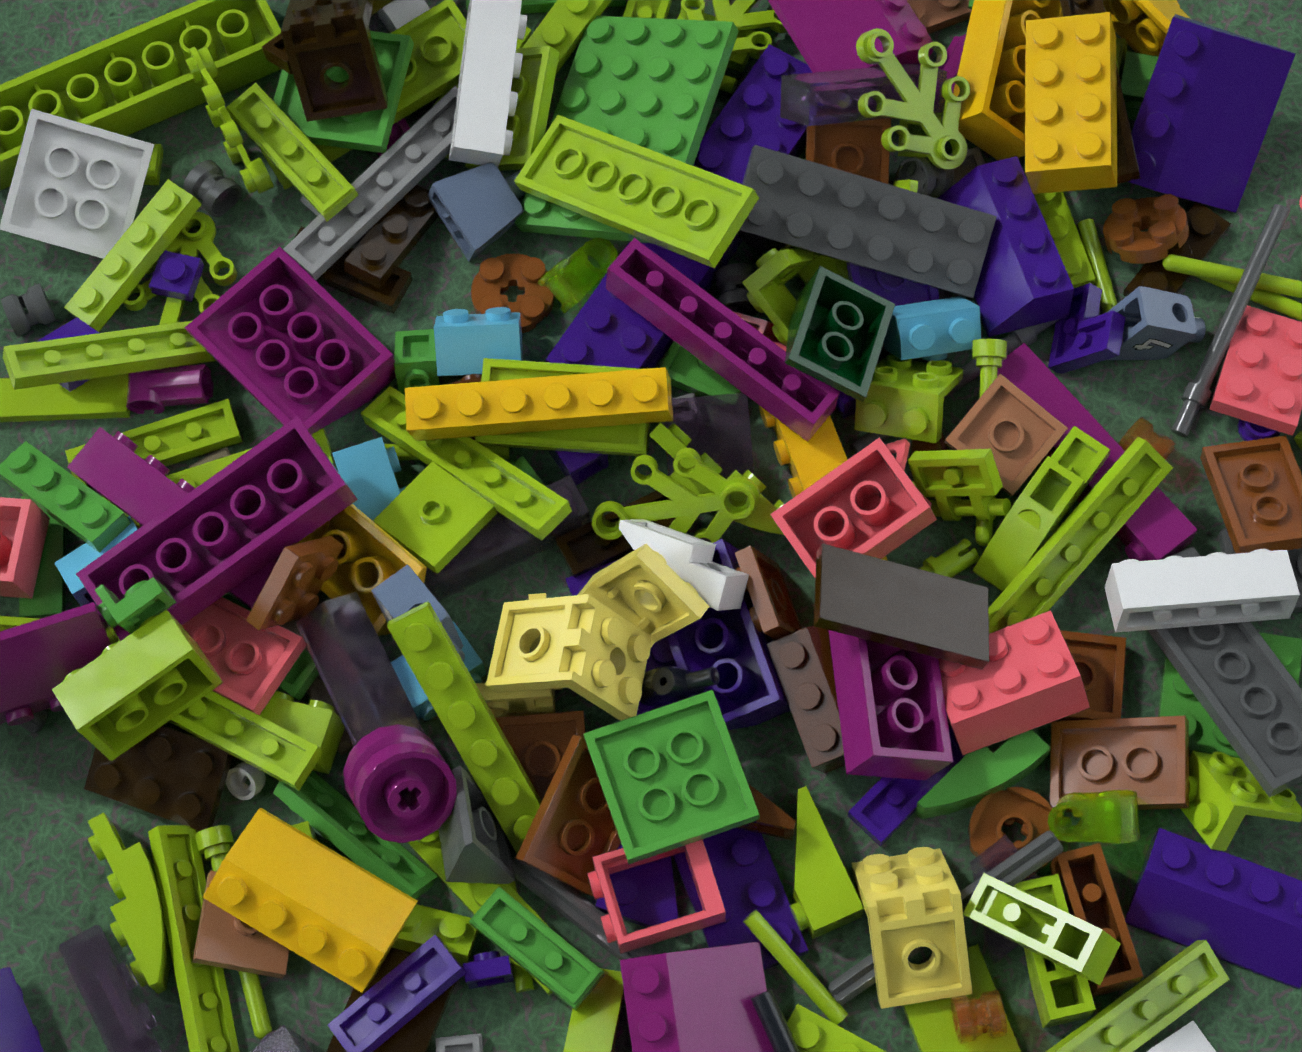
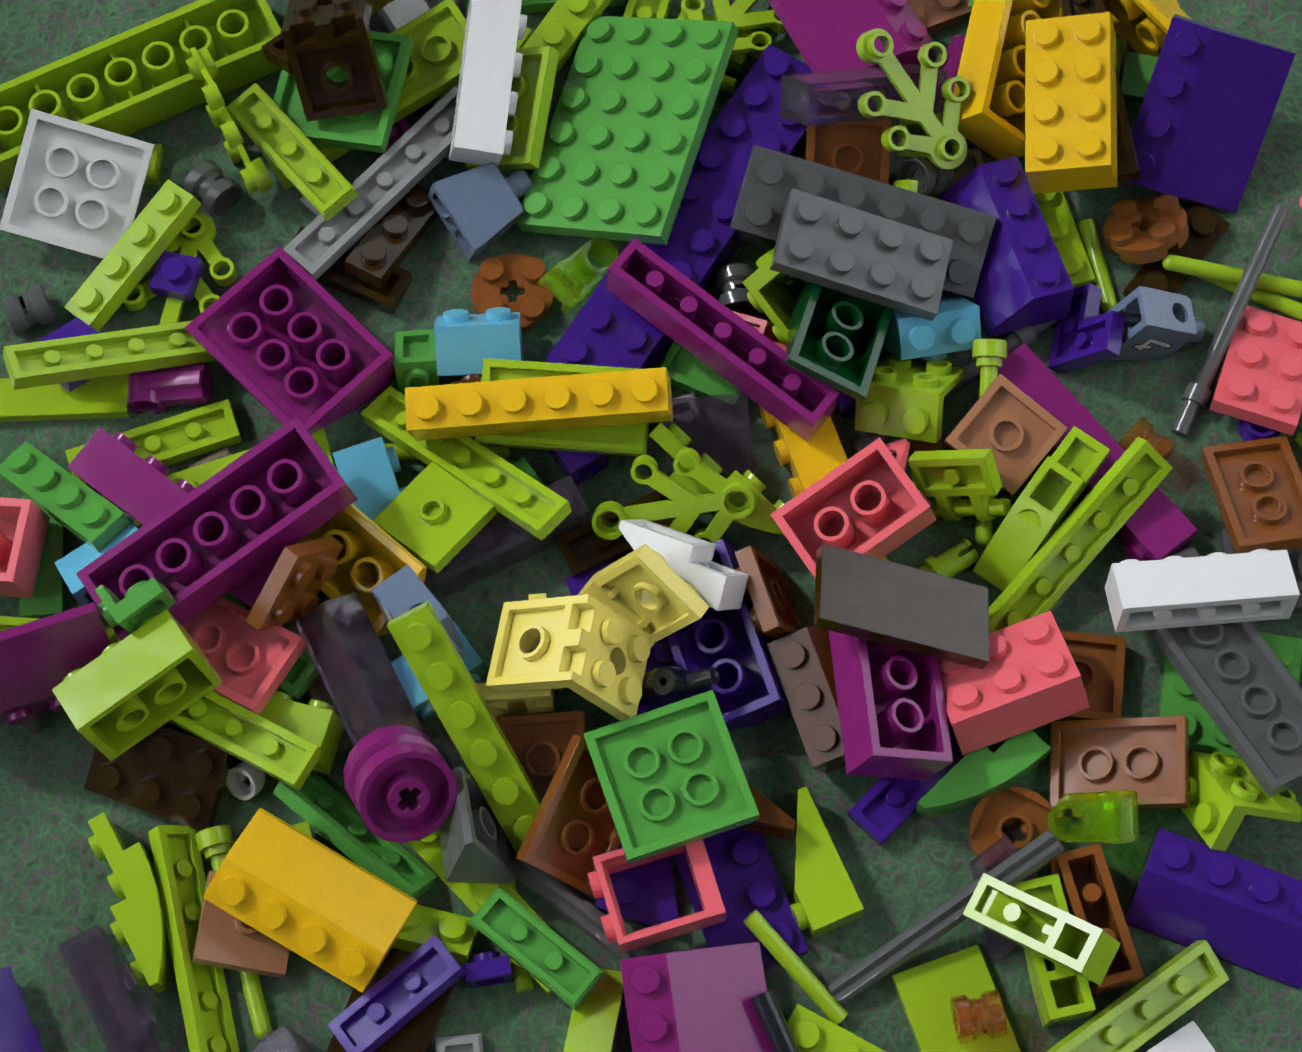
lime plate [514,115,759,269] -> none
light yellow bracket [851,847,972,1009] -> none
none -> dark grey plate [770,188,953,321]

